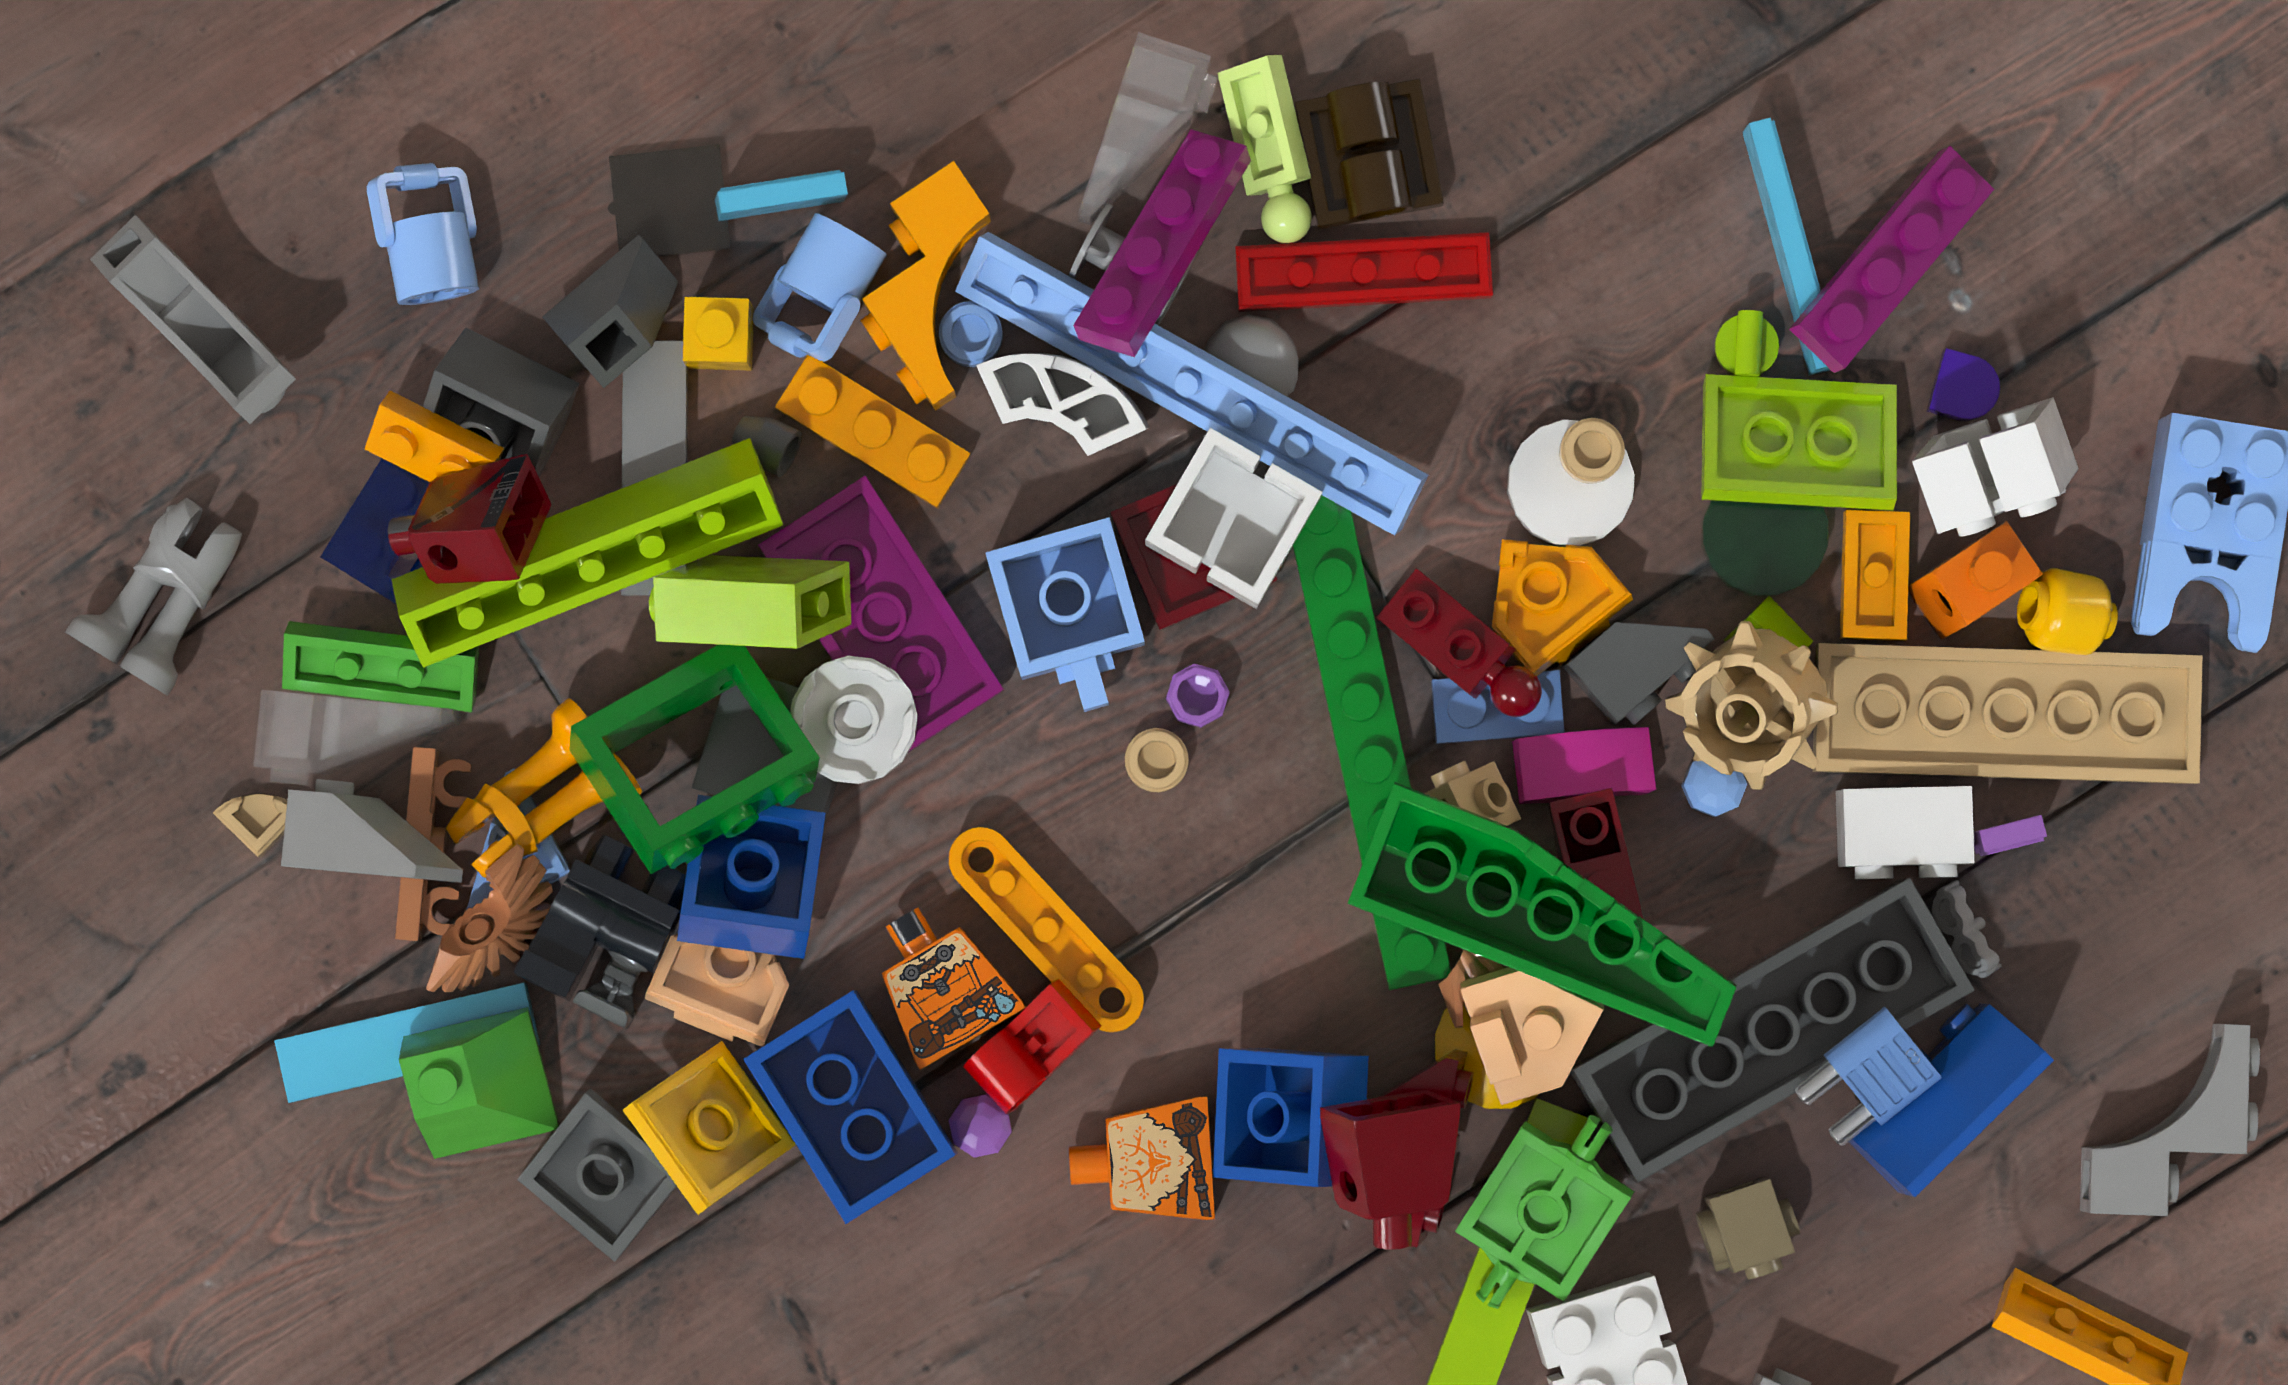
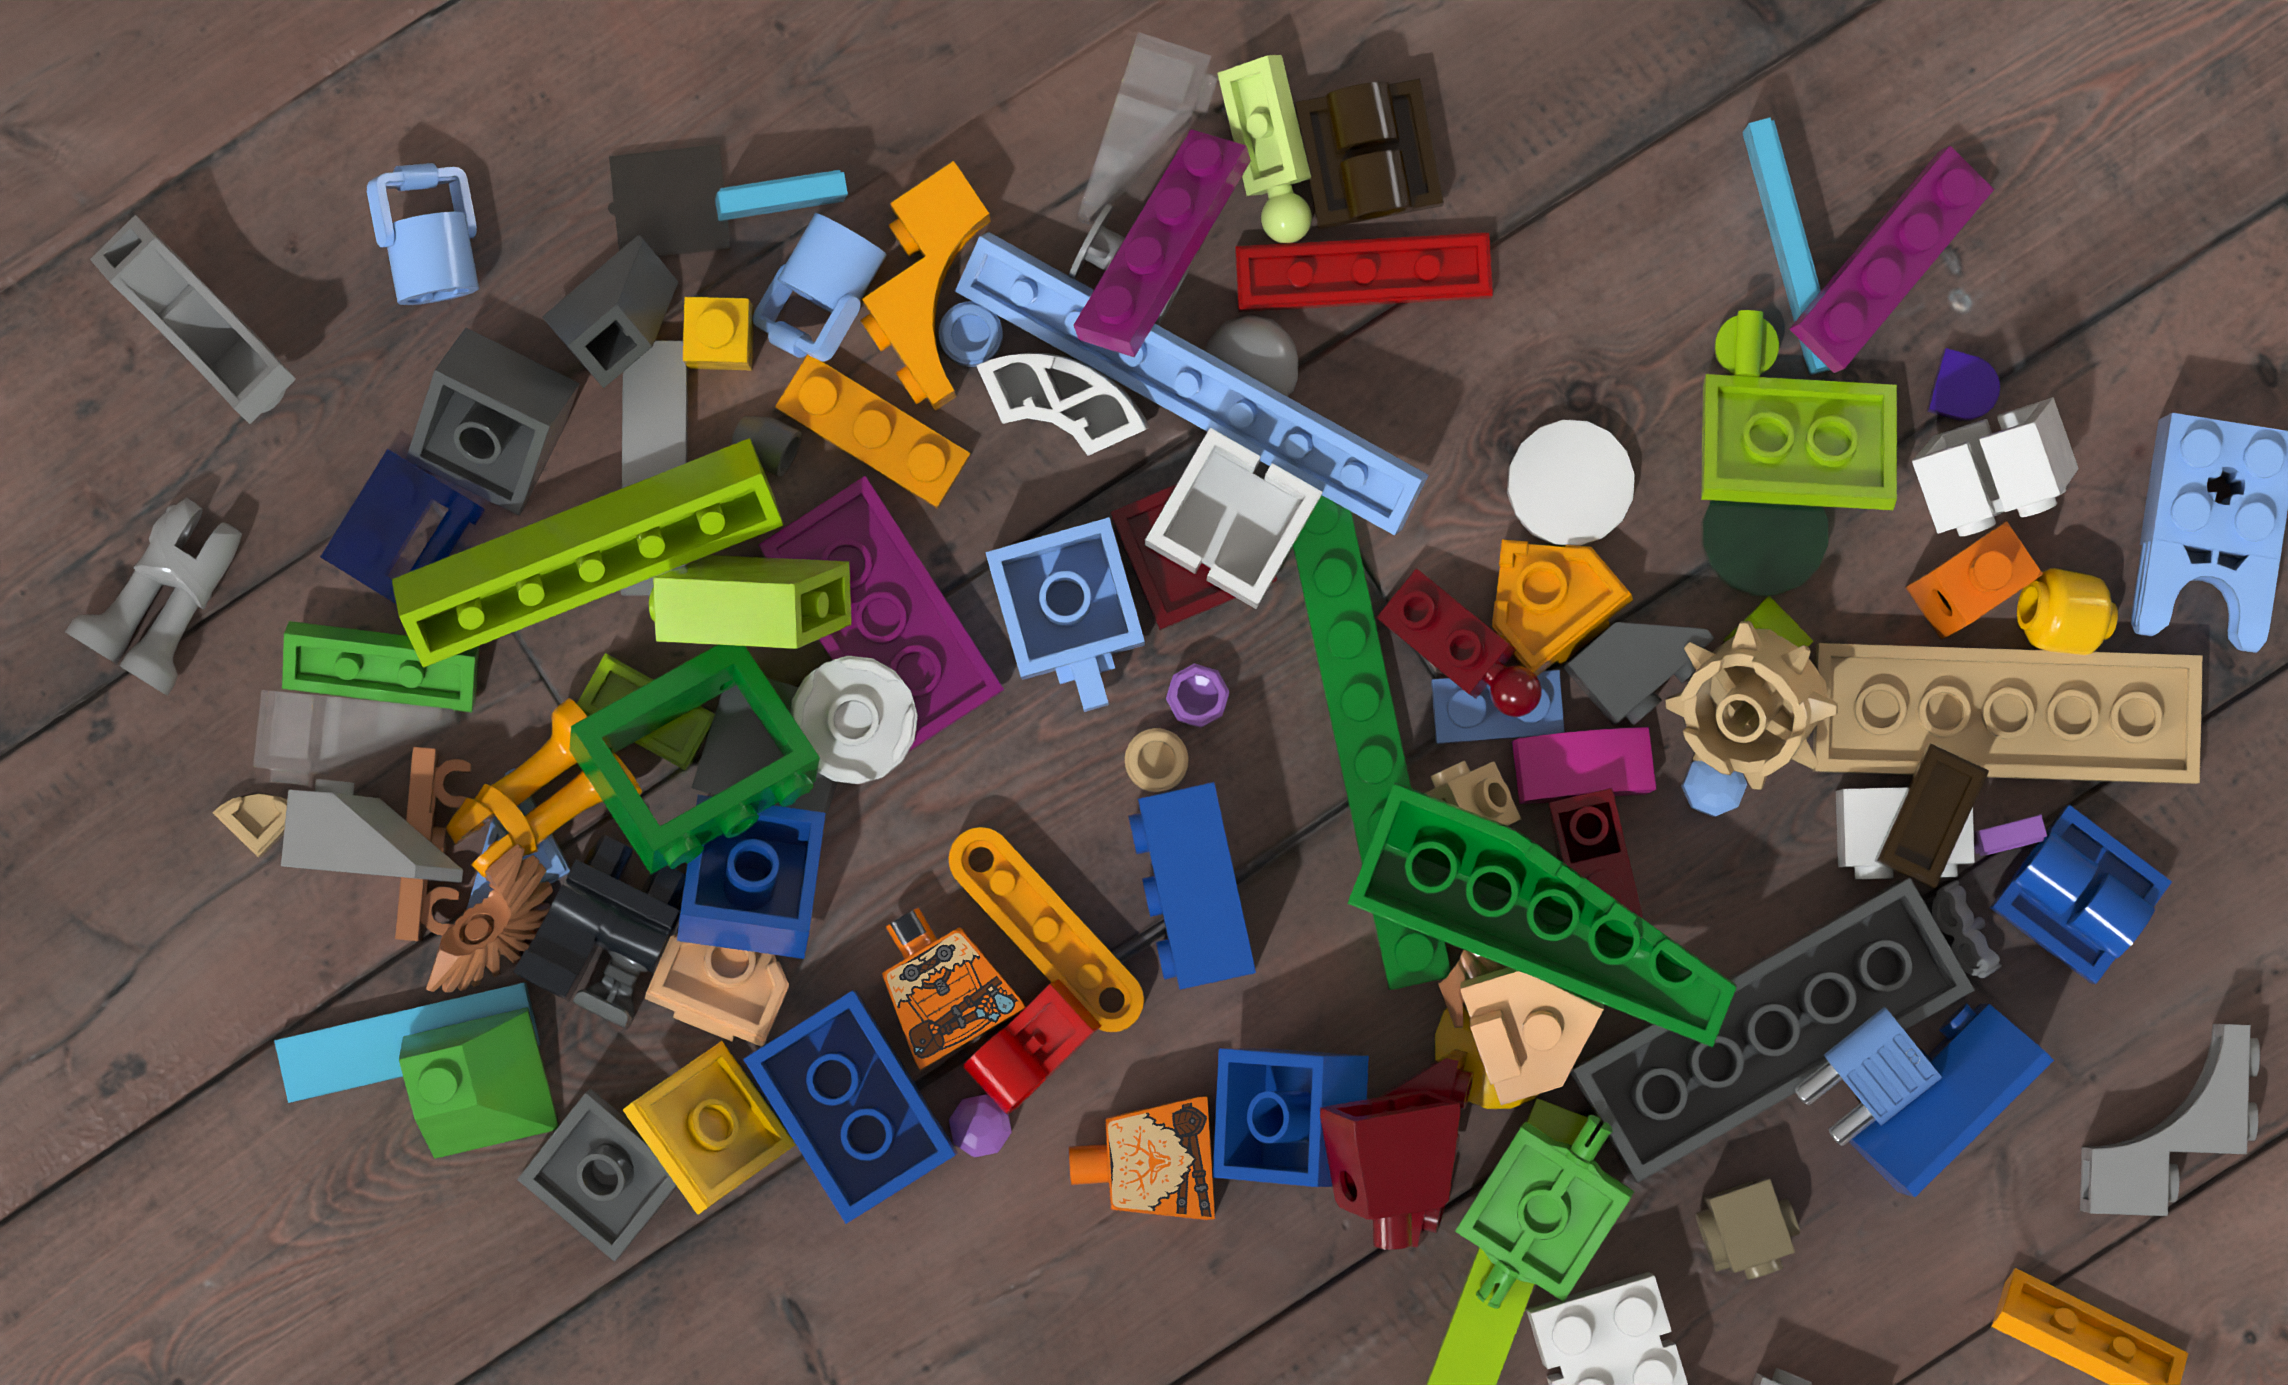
light orange plate [364,390,504,482] -> none
dark red torso [388,454,552,584] -> none
tan tile [1559,418,1625,484] -> none
light orange plate [1840,510,1910,641] -> none
none -> lime tile [577,653,715,771]
none -> blue brick [1128,782,1256,990]
none -> dark brown tile [1874,743,1989,888]
none -> blue plate [1989,805,2172,984]

